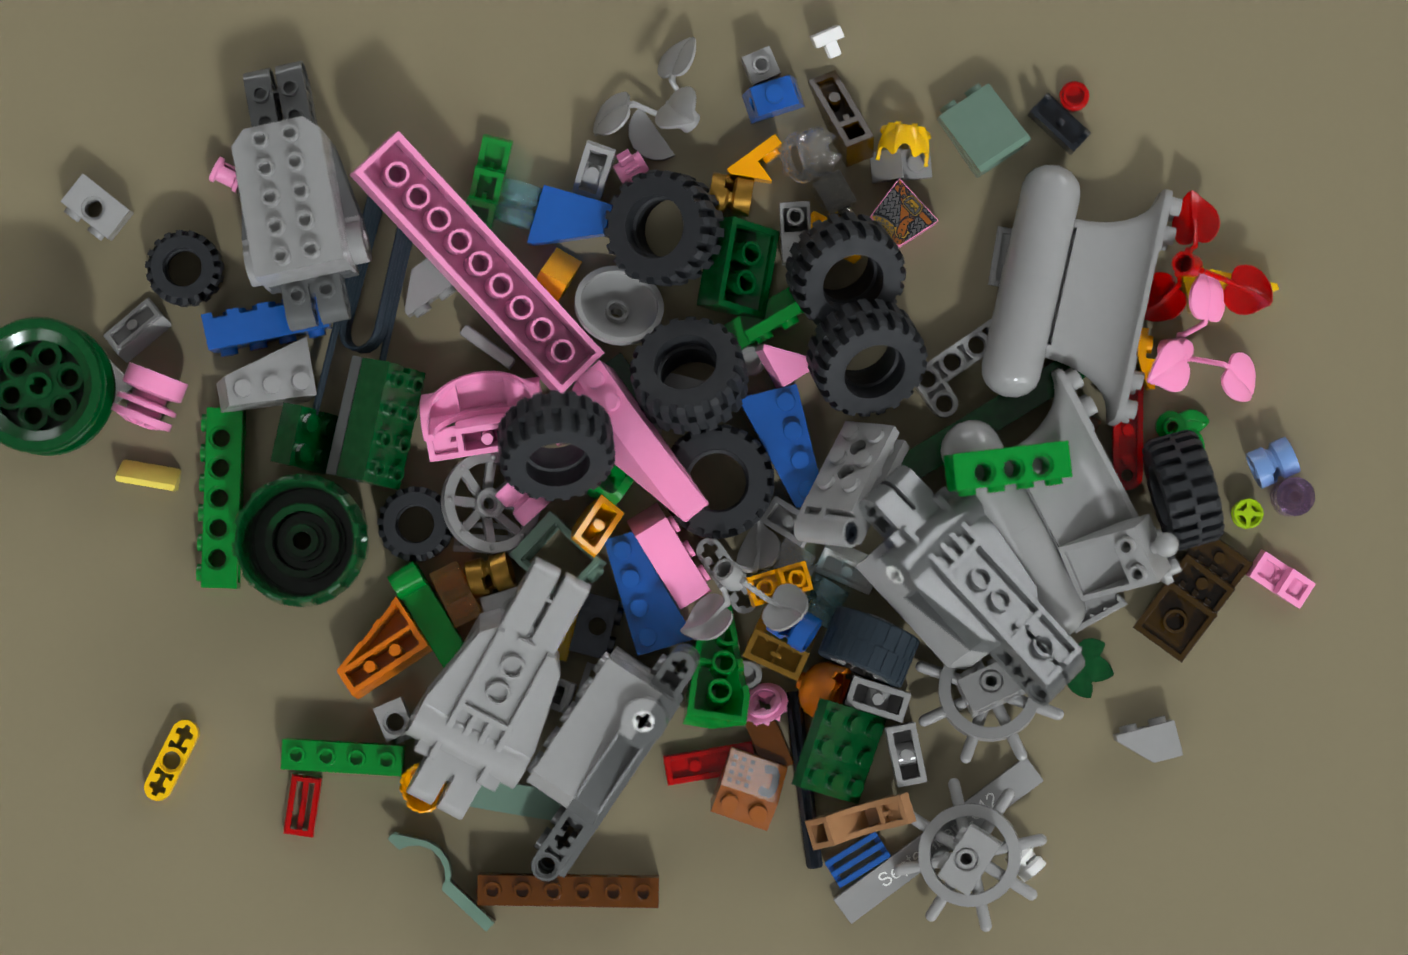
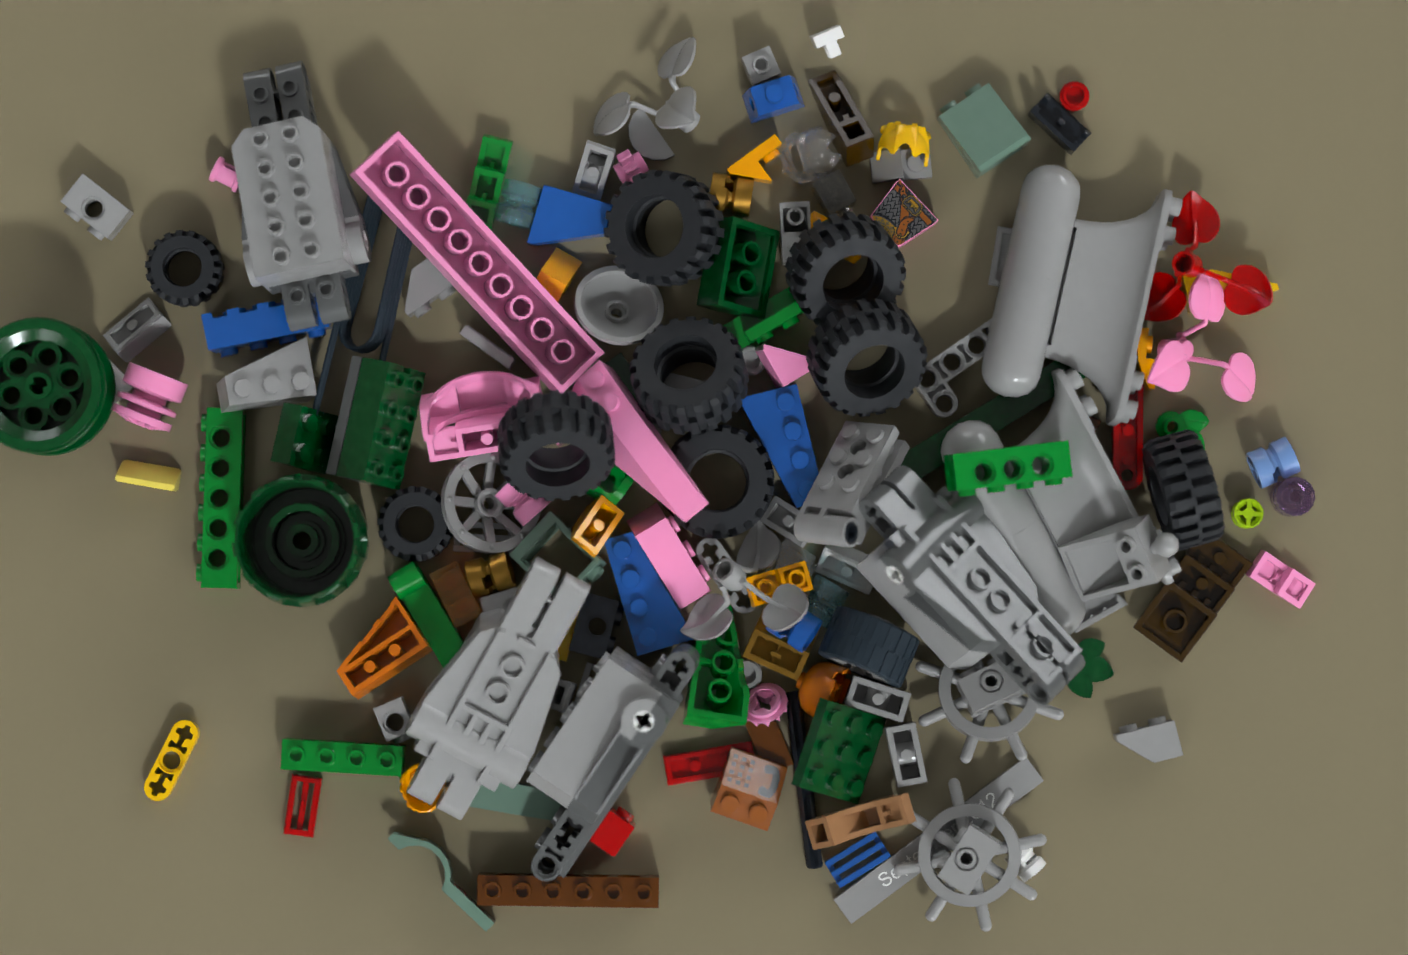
none -> red brick [589,806,636,857]

